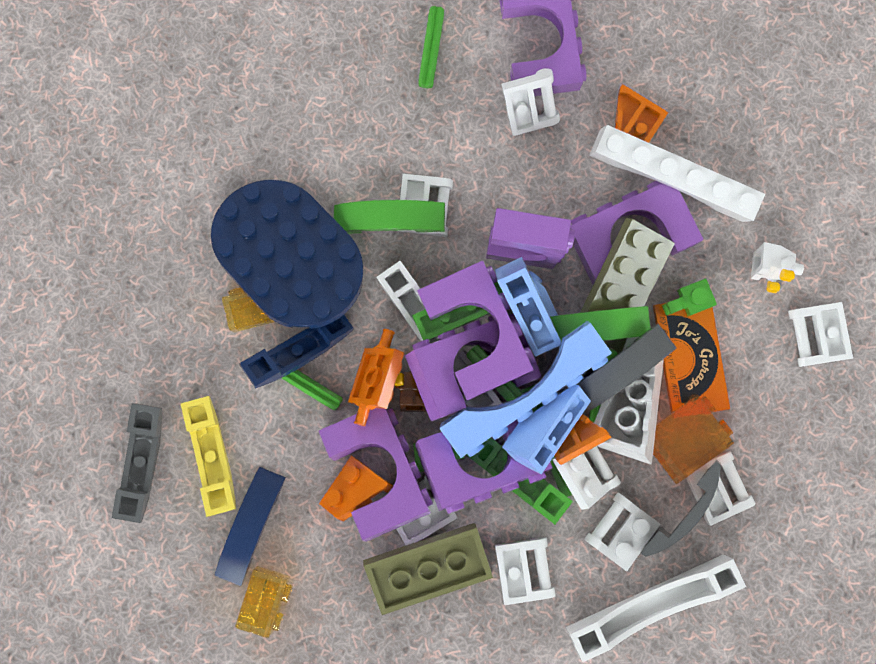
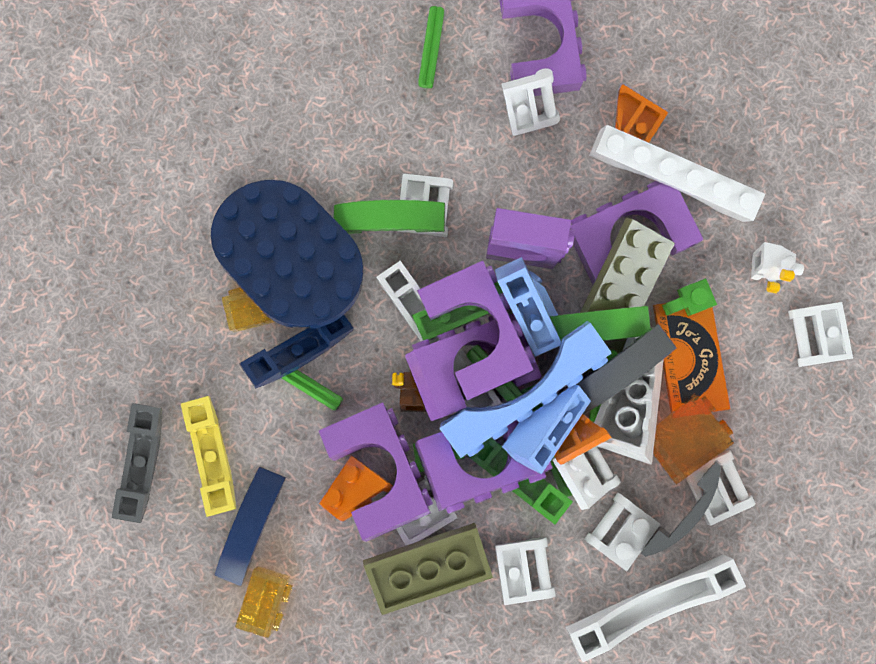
orange plate [348,329,404,427] -> none

